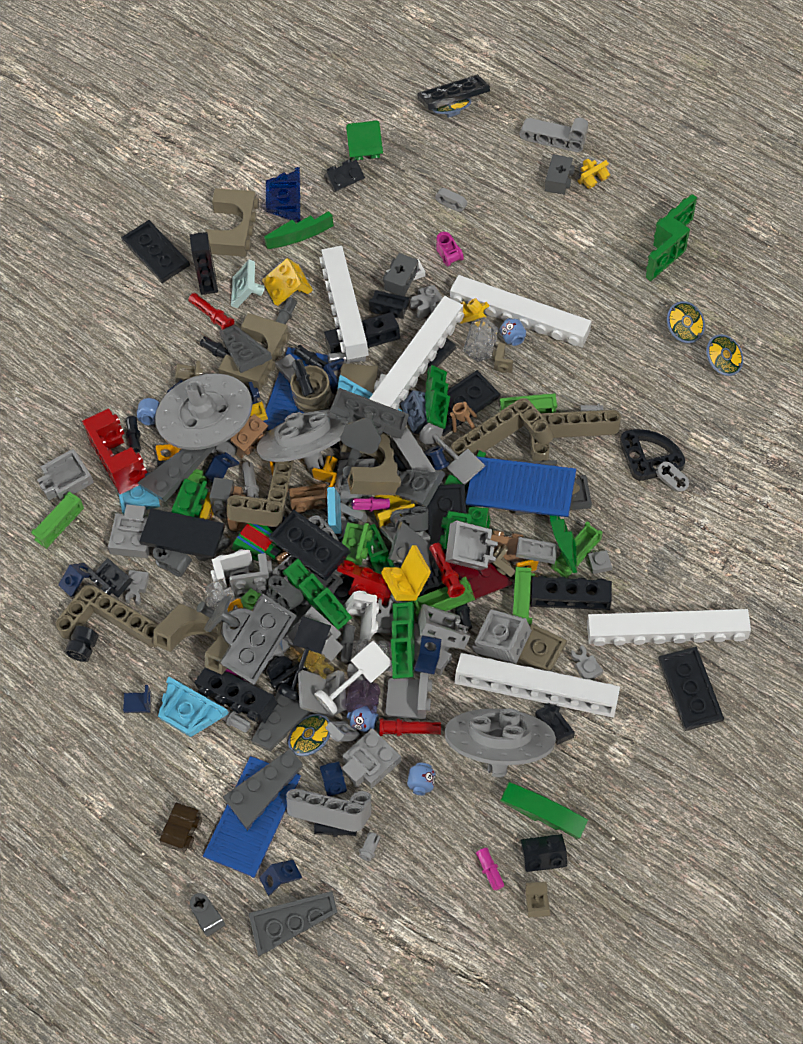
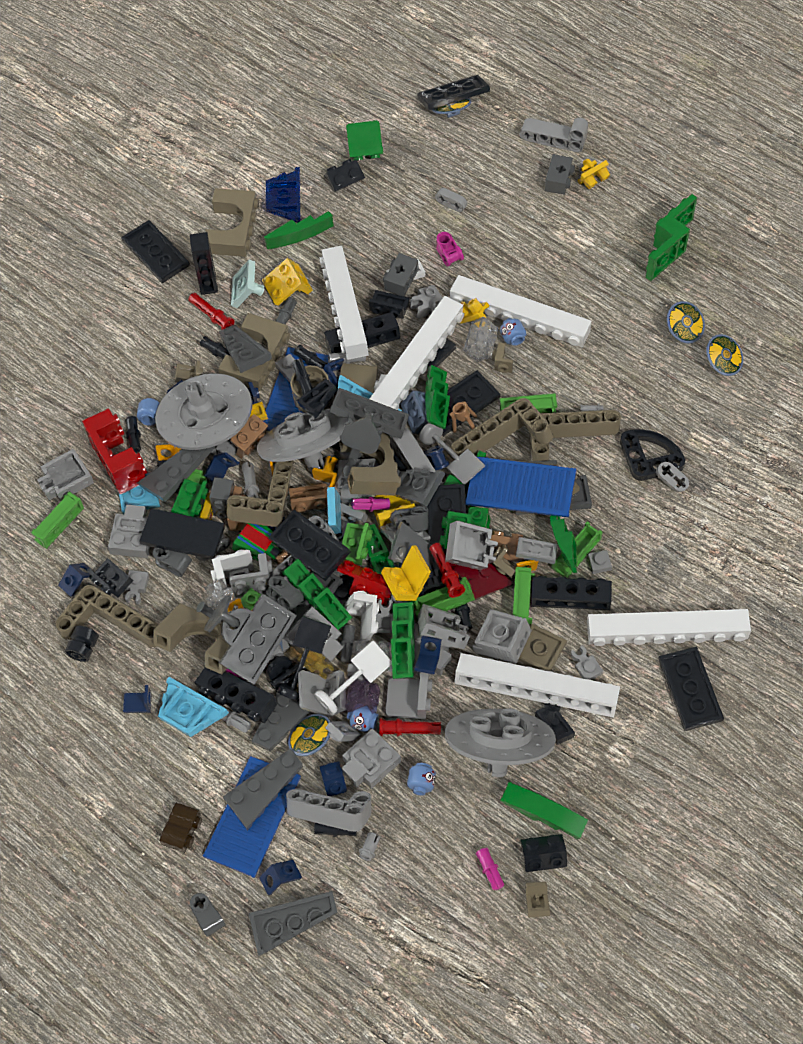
none -> black wing [296,379,338,419]

